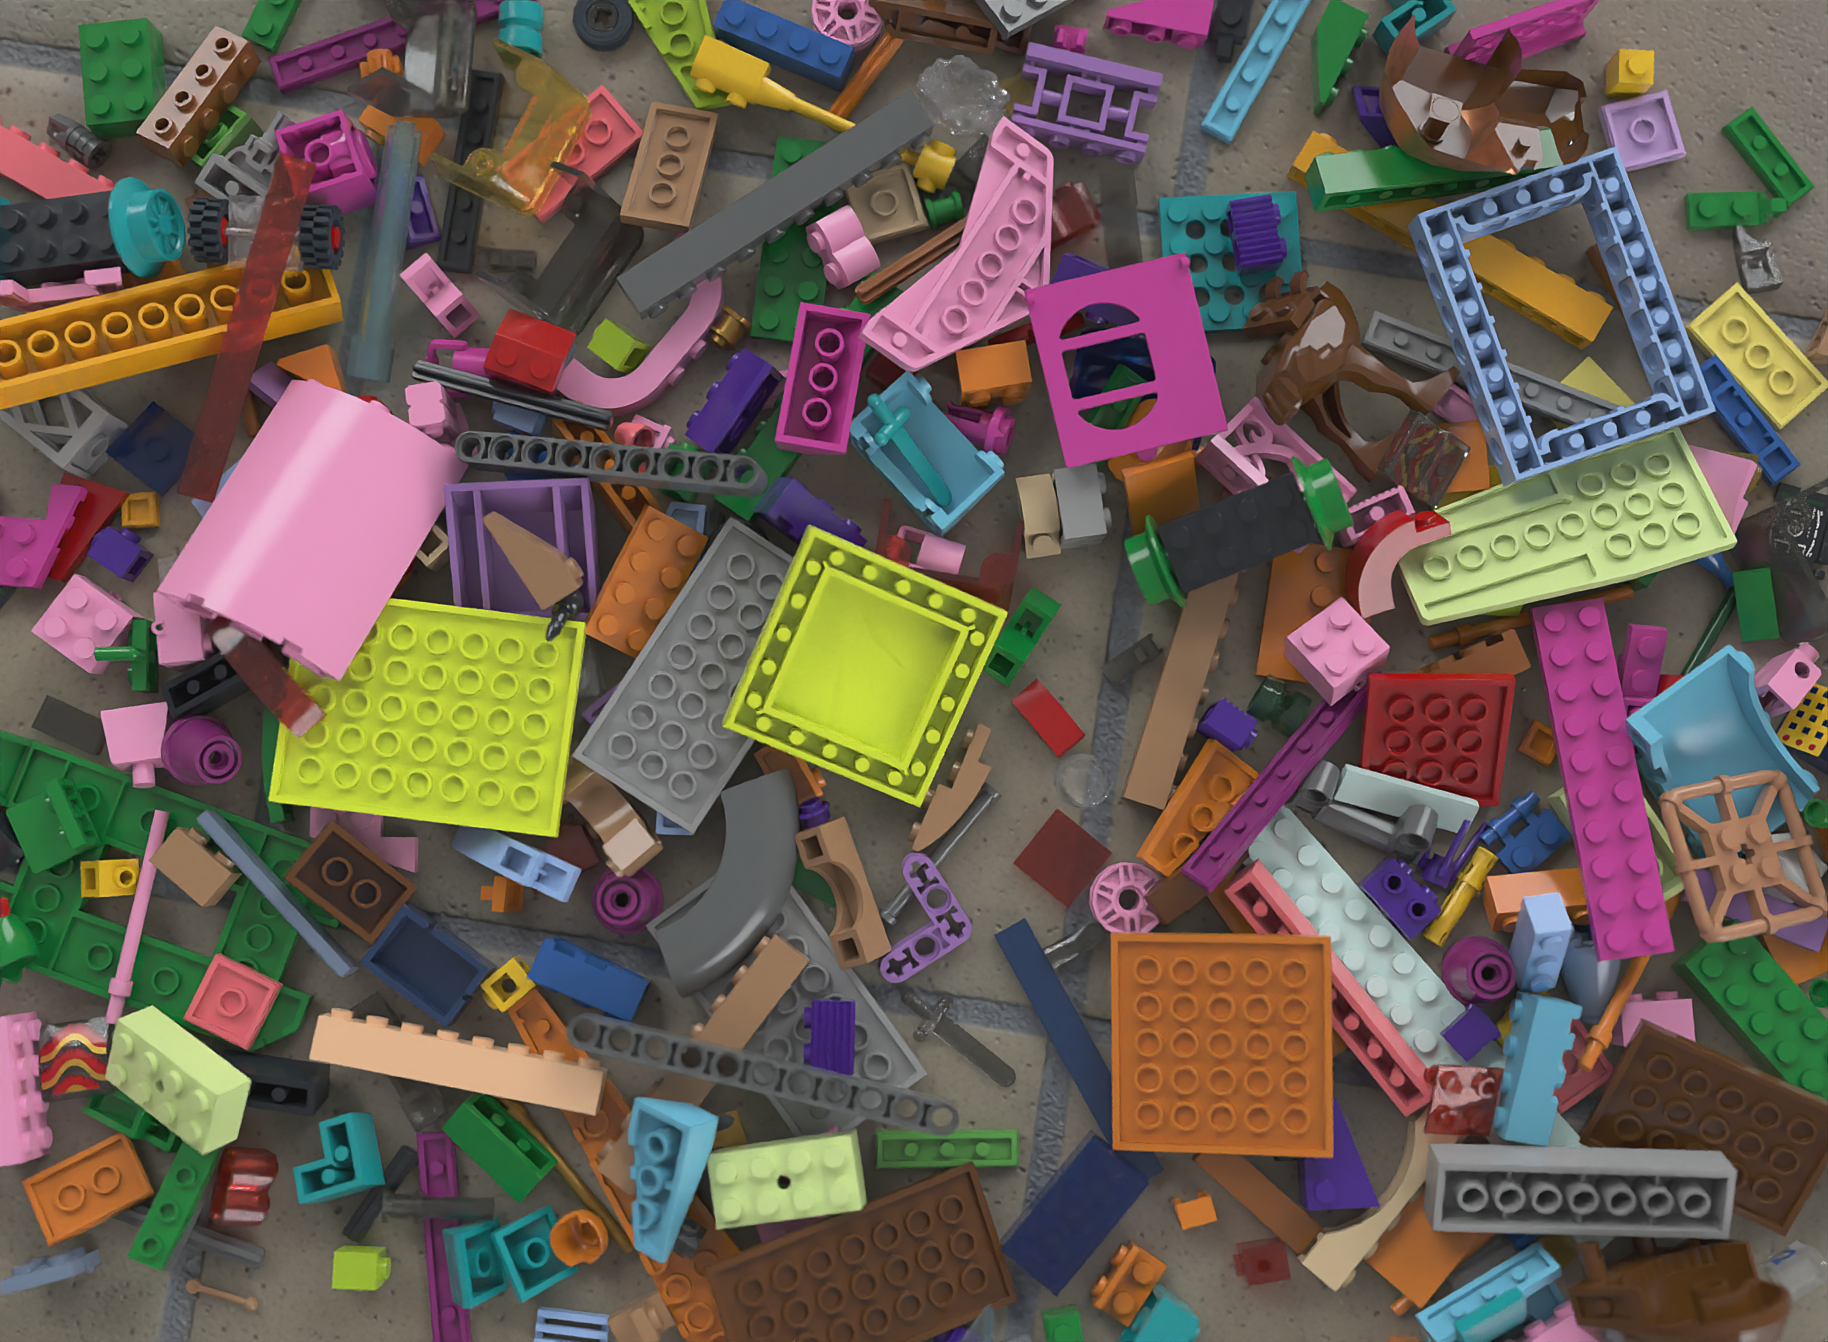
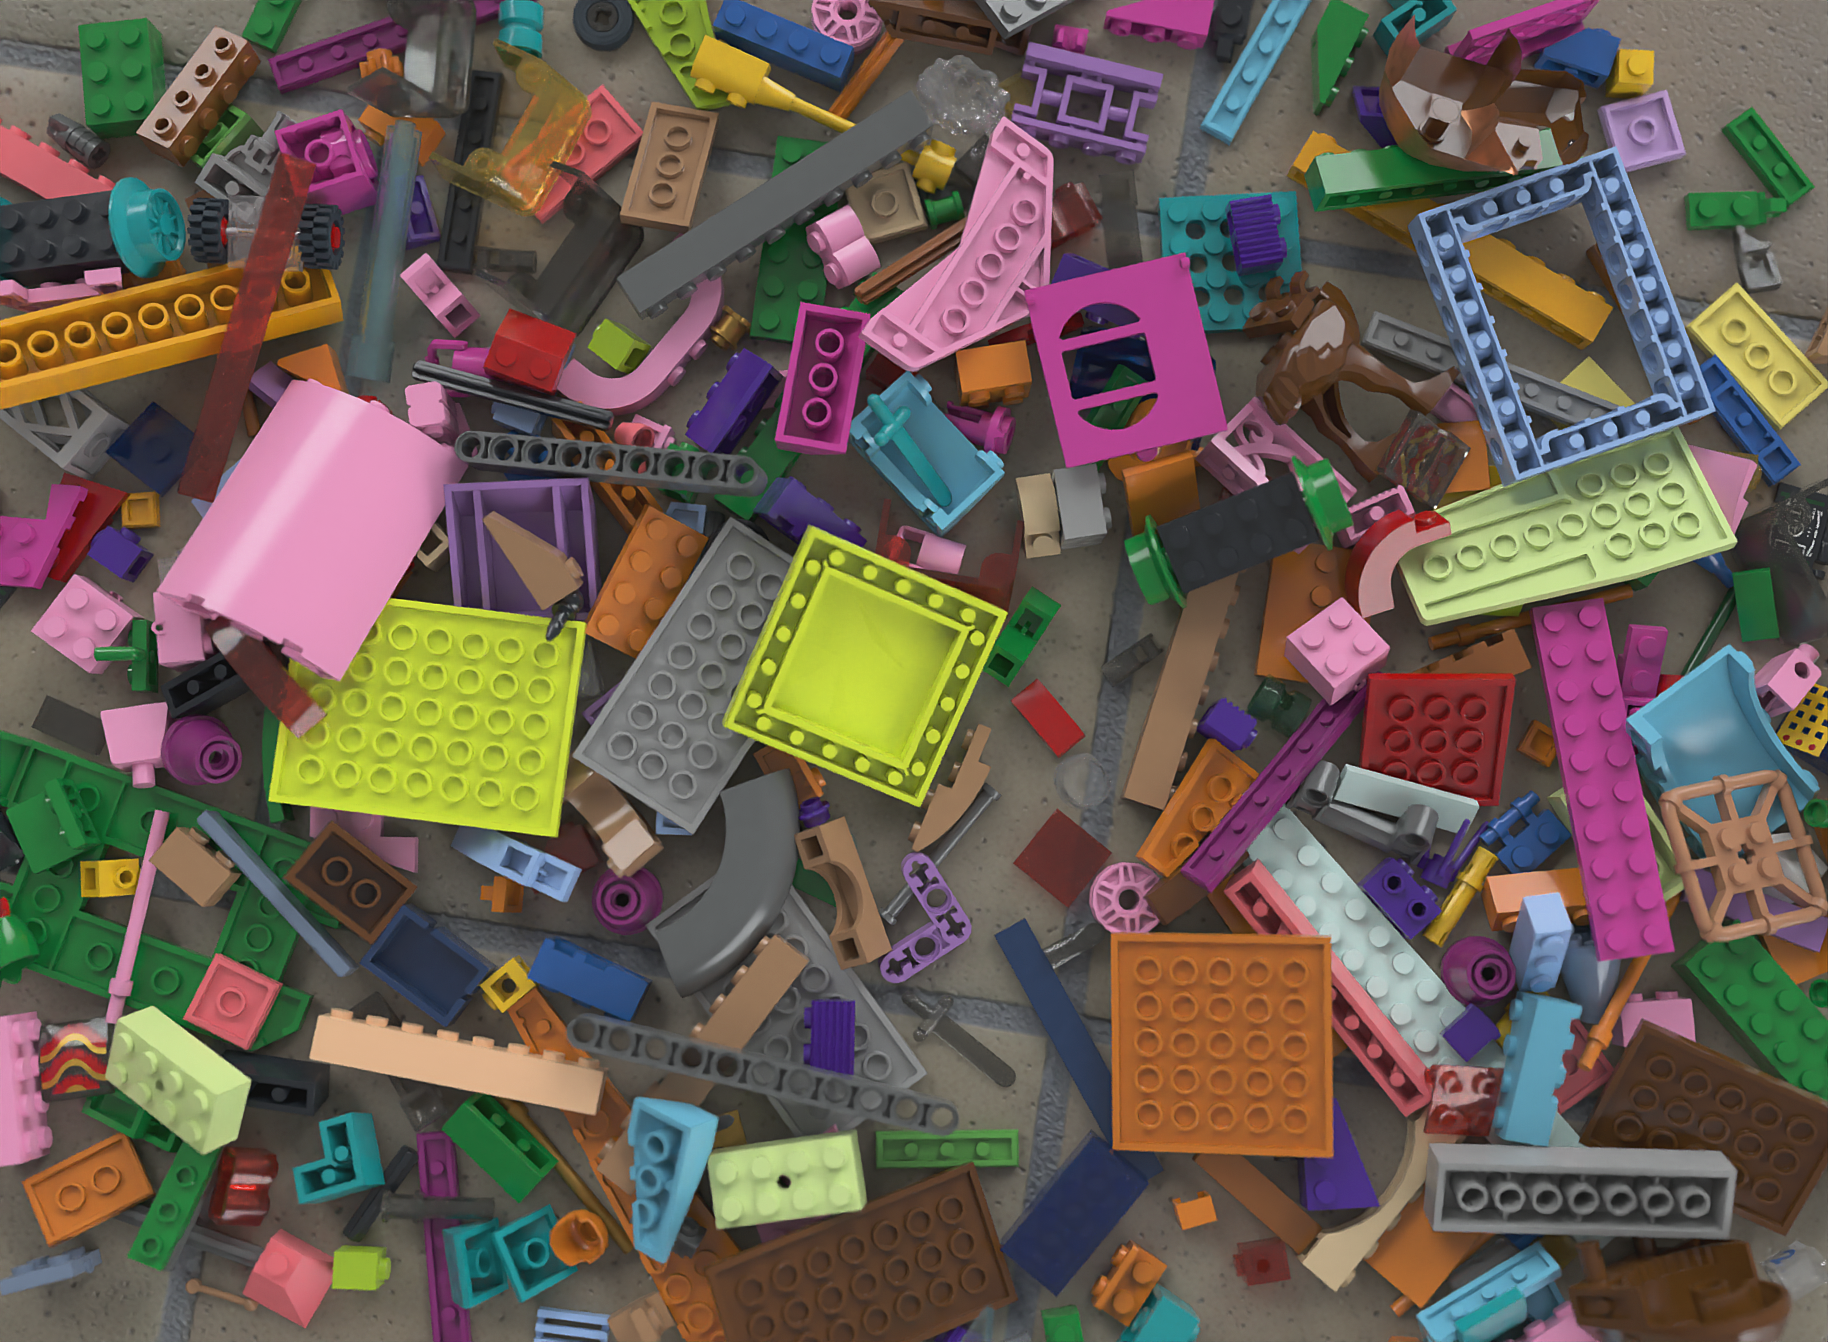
none -> coral slope [242,1229,334,1328]
none -> blue slope [1533,28,1621,89]

